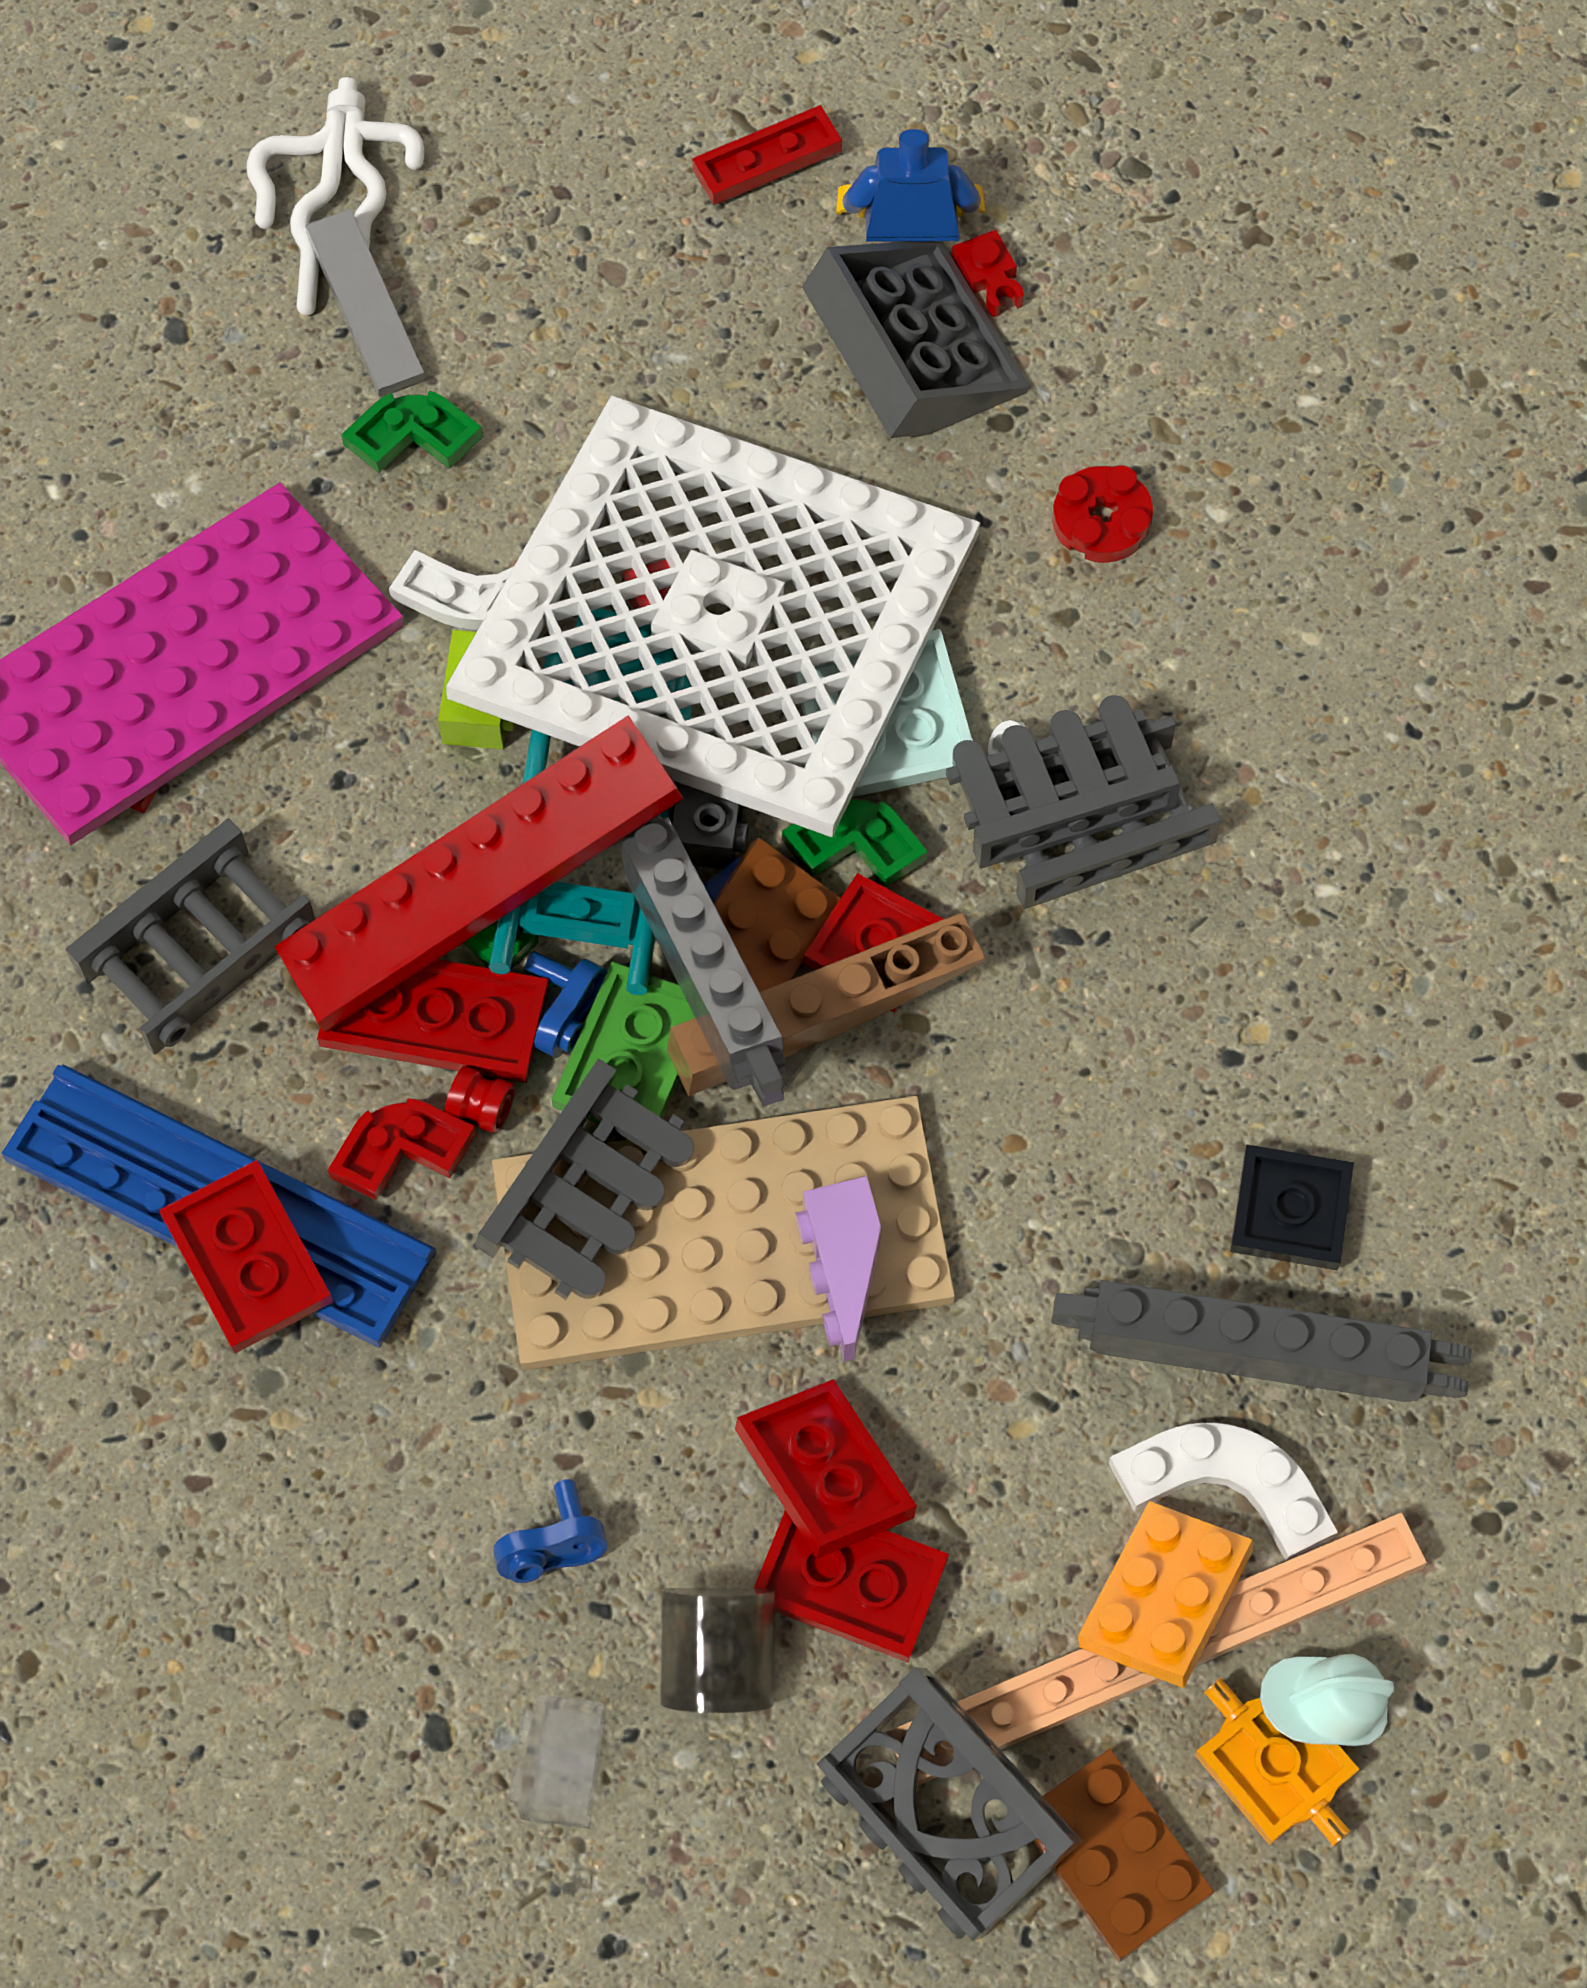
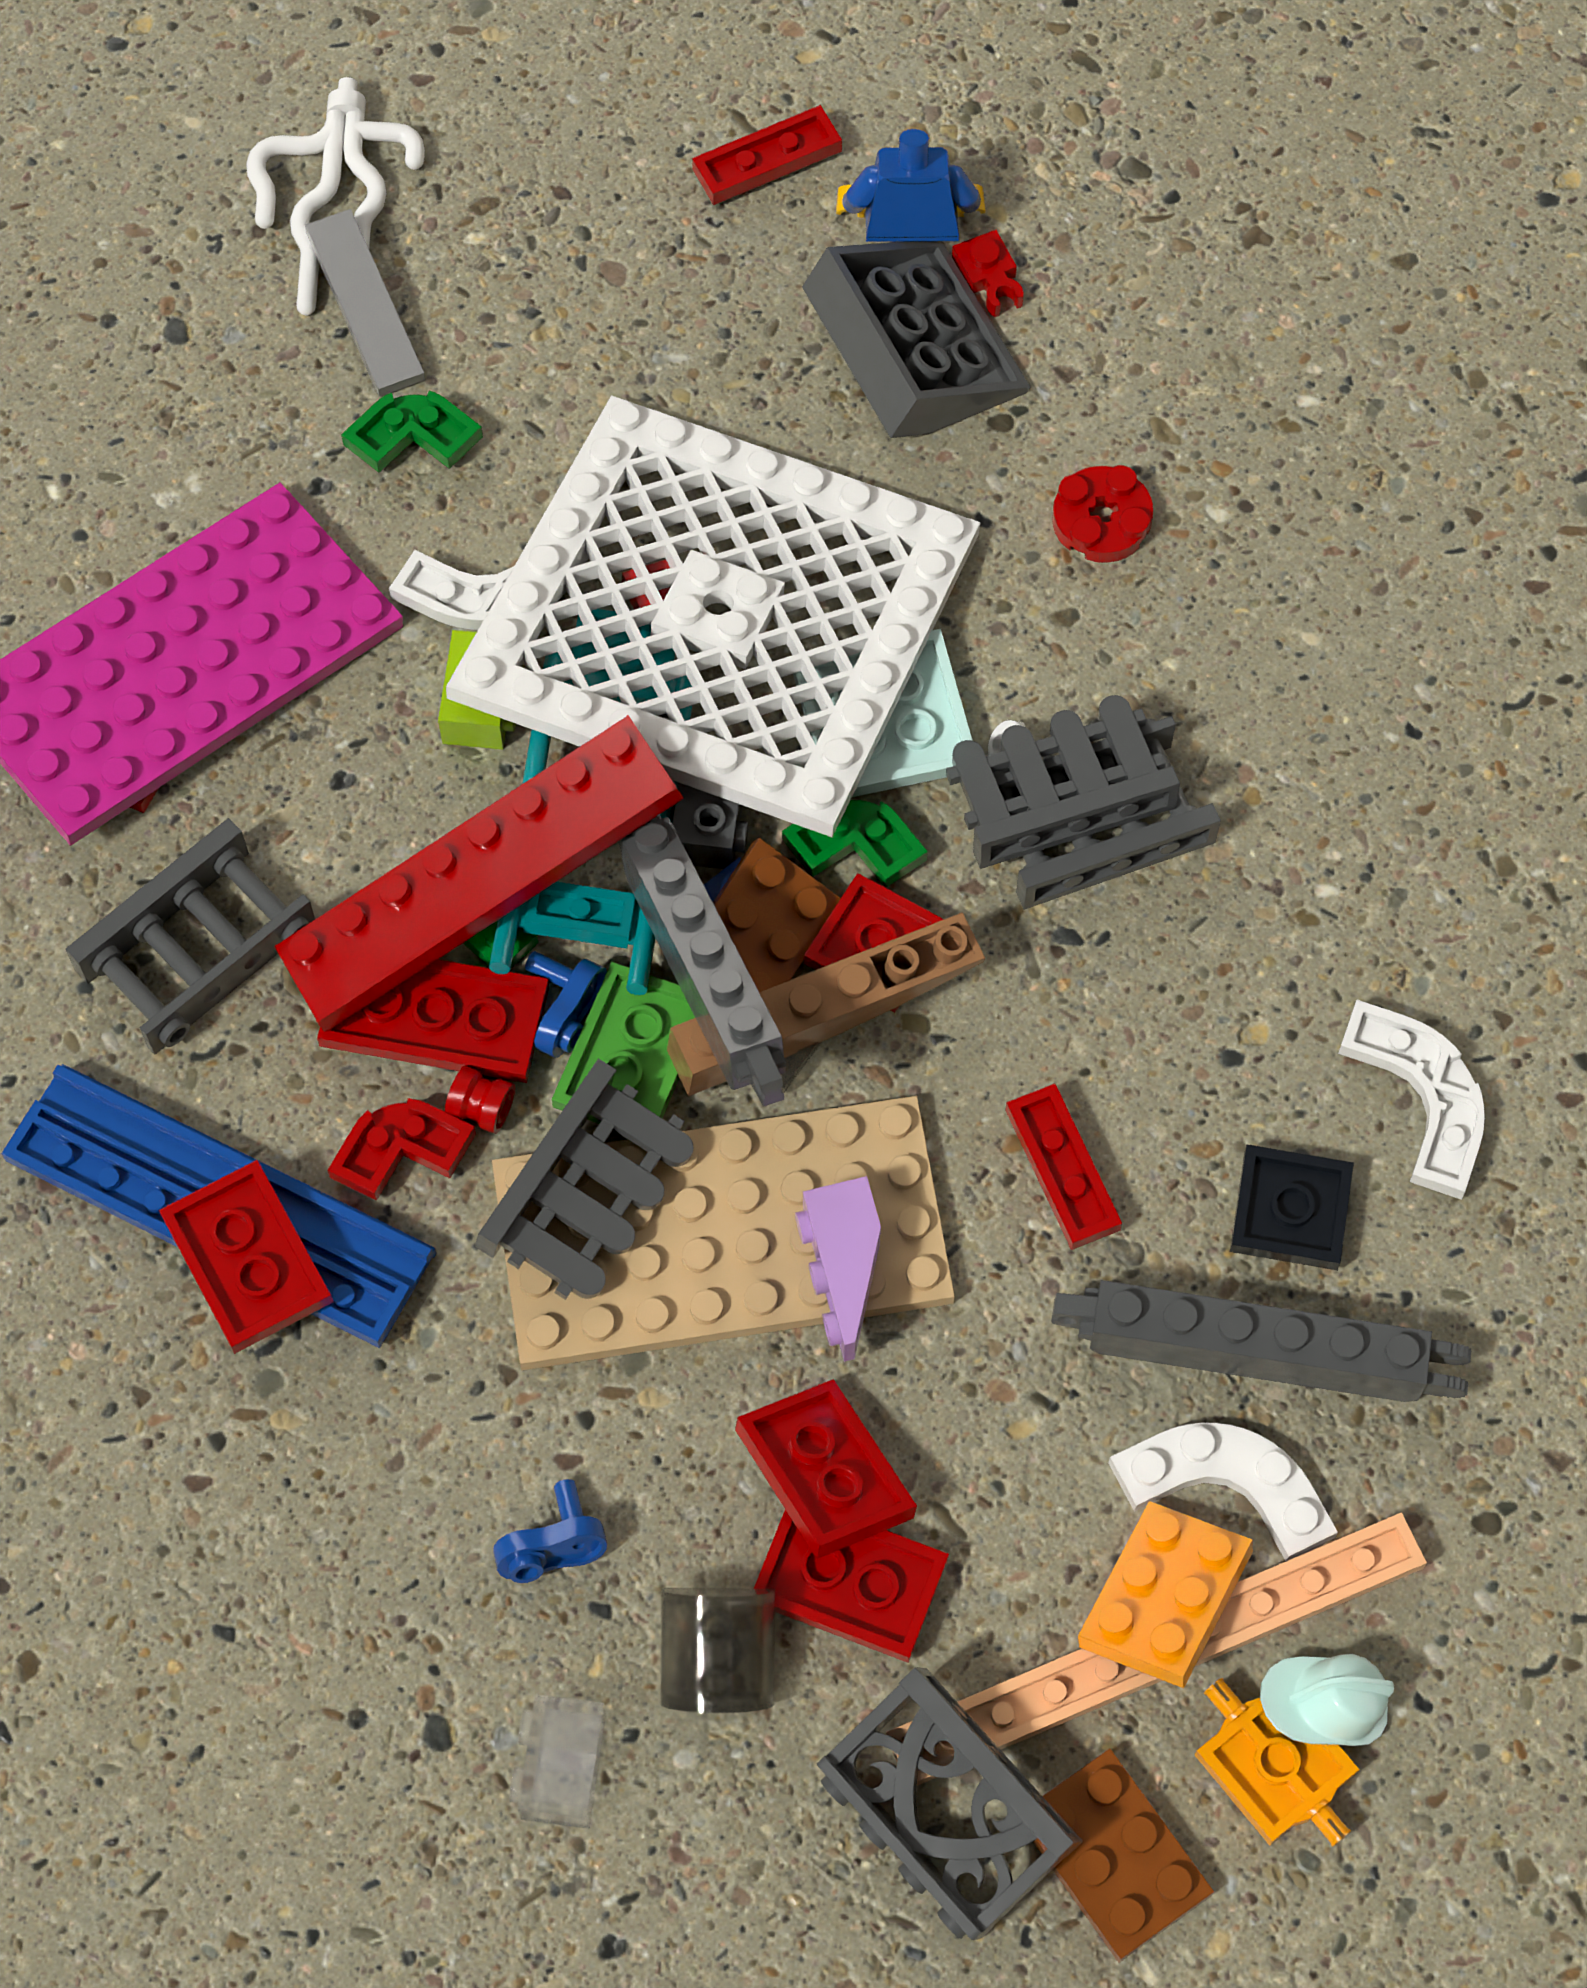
none -> red plate [1005,1083,1122,1250]
none -> white plate [1338,1000,1485,1200]

